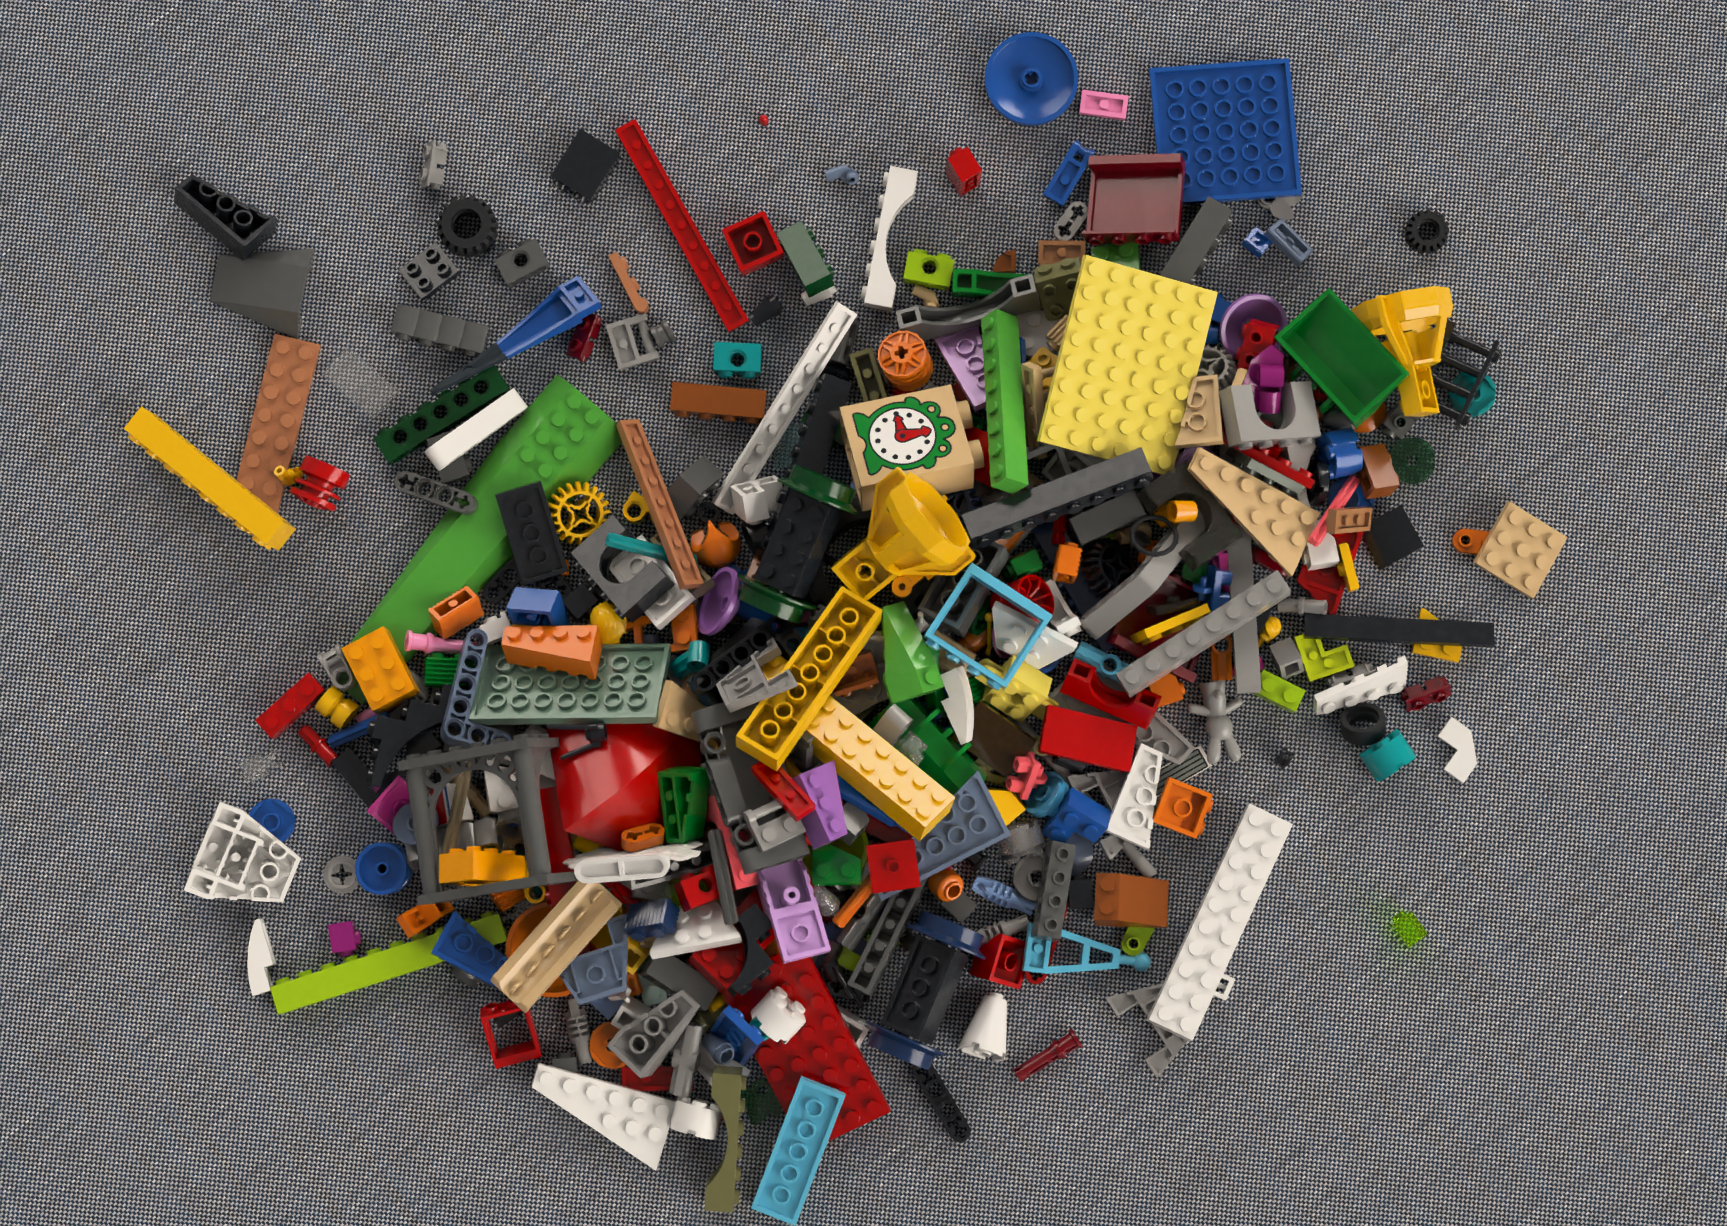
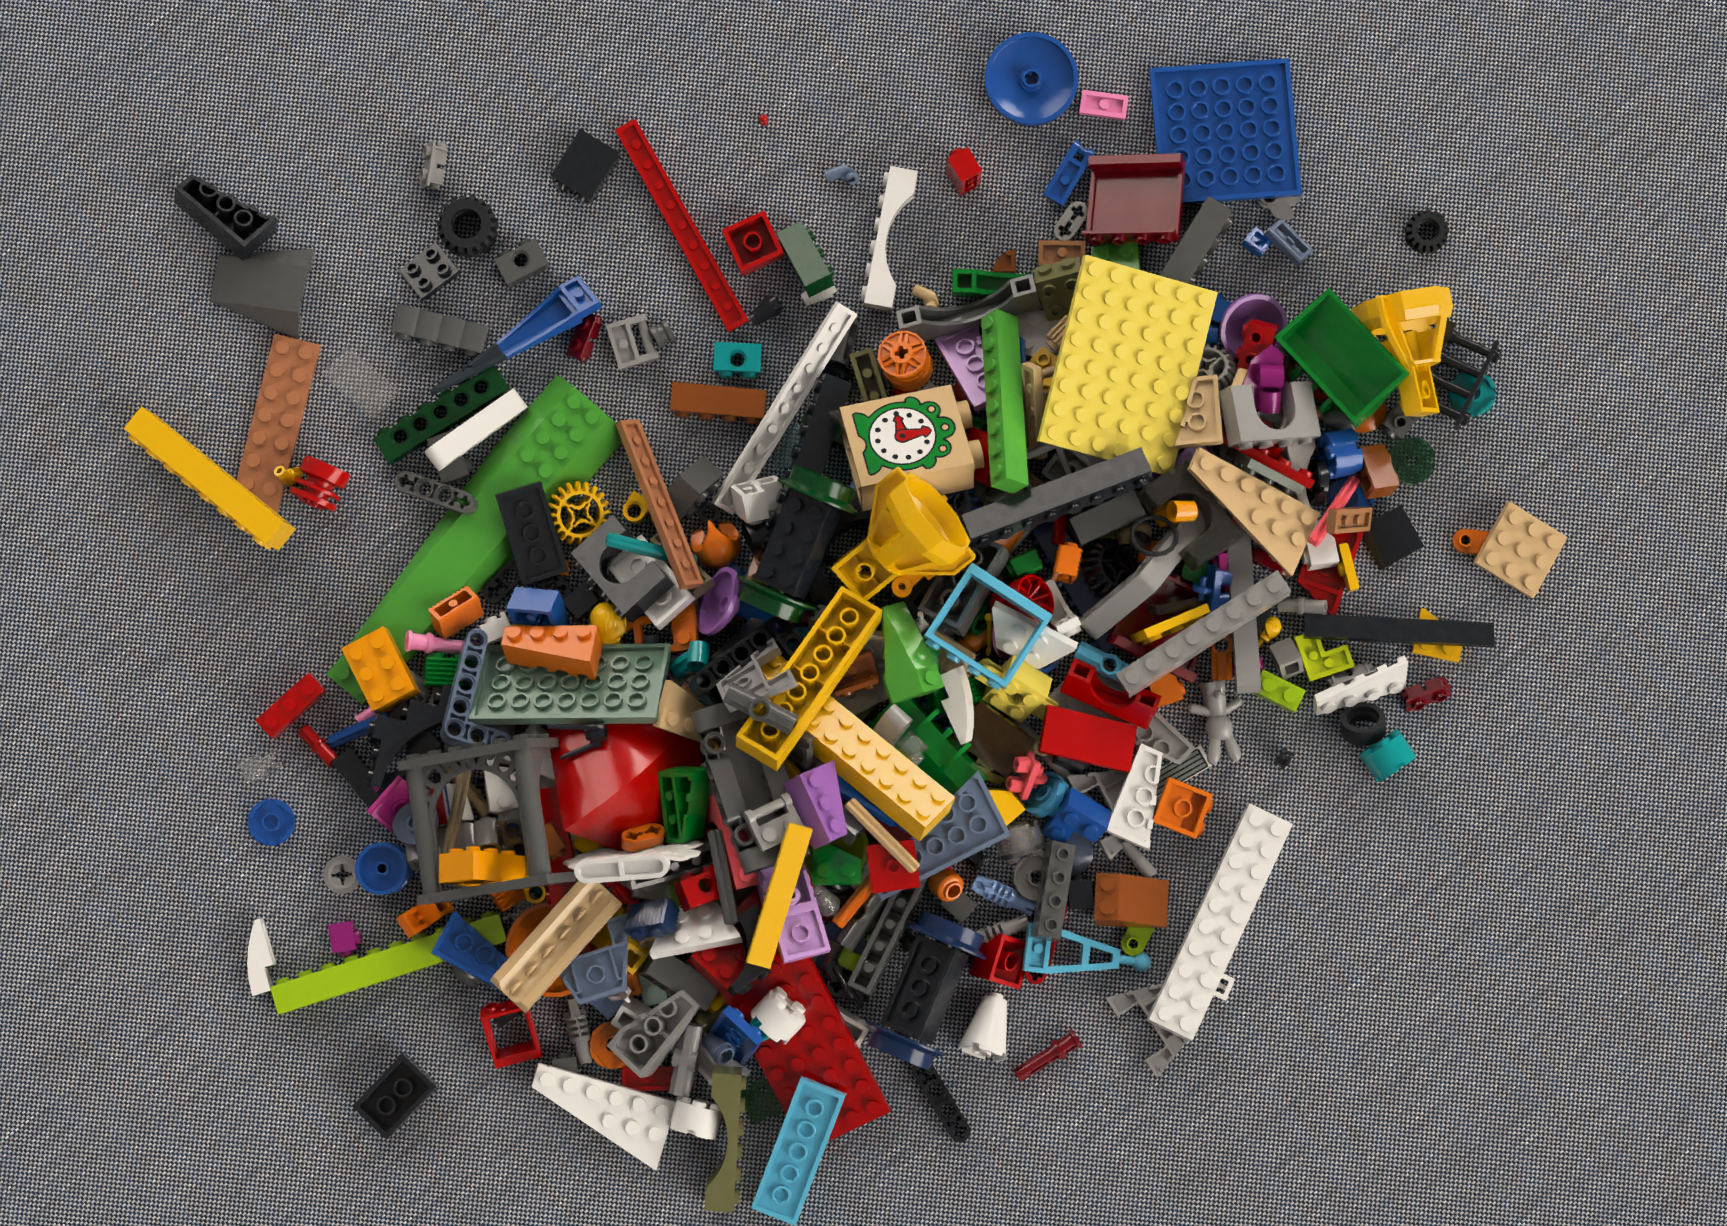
white wedge [184,801,301,902] -> none
yellow wheel [315,685,360,730] -> none
light grey piece [317,643,357,690] -> none
nougat plate [608,252,649,315] -> none
red plate [750,761,816,822] -> none
lime brick [903,249,955,291] -> none
clear neon green brick [1389,910,1428,948] -> none
white tile [1437,717,1477,783] -> none
none -> black brick [352,1053,440,1140]
none -> dark orange brick [545,821,568,860]
none -> dark grey piece [723,682,799,735]
none -> yellow tile [746,822,813,969]
none -> tan axle [845,798,920,873]

